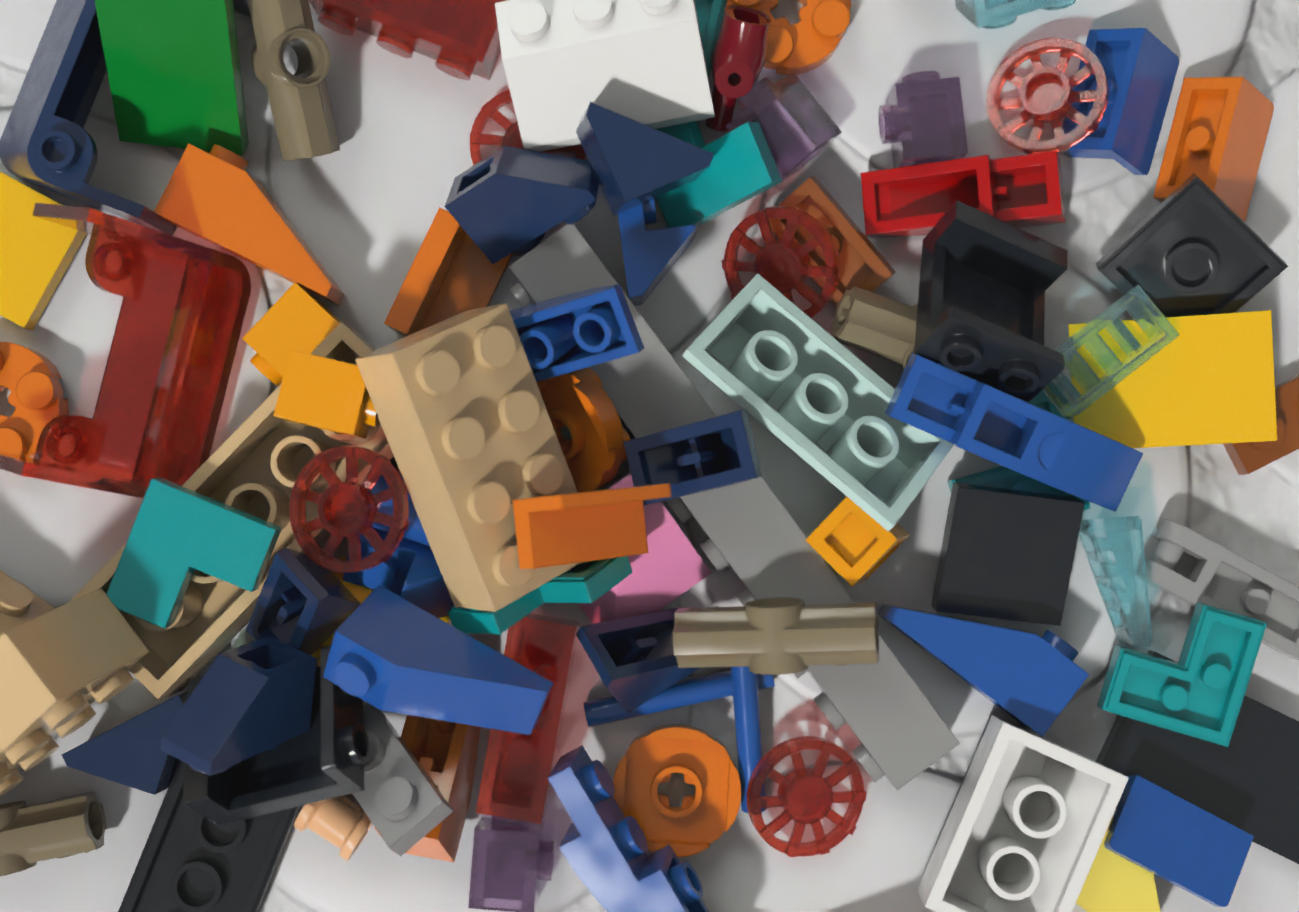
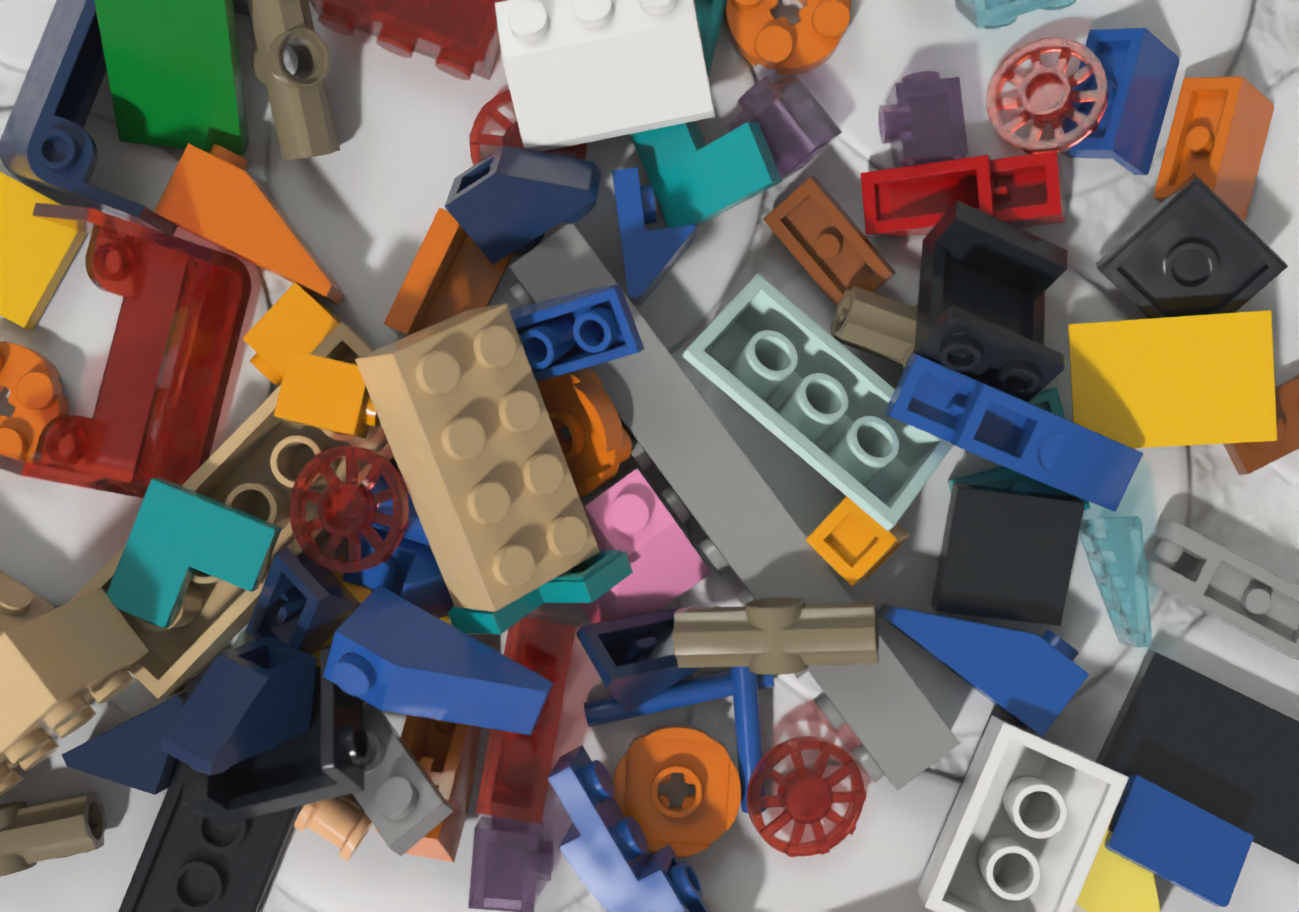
orange panel [513,483,672,569] -> none
dark blue slope [576,102,714,215] -> none
dark blue slope [624,410,762,506] -> none
dark red piece [705,5,771,132] -> none
clear red wheel [721,206,840,318] -> none
clear light blue slope [1042,284,1180,419] -> none
teal tile [1097,602,1267,747] -> none

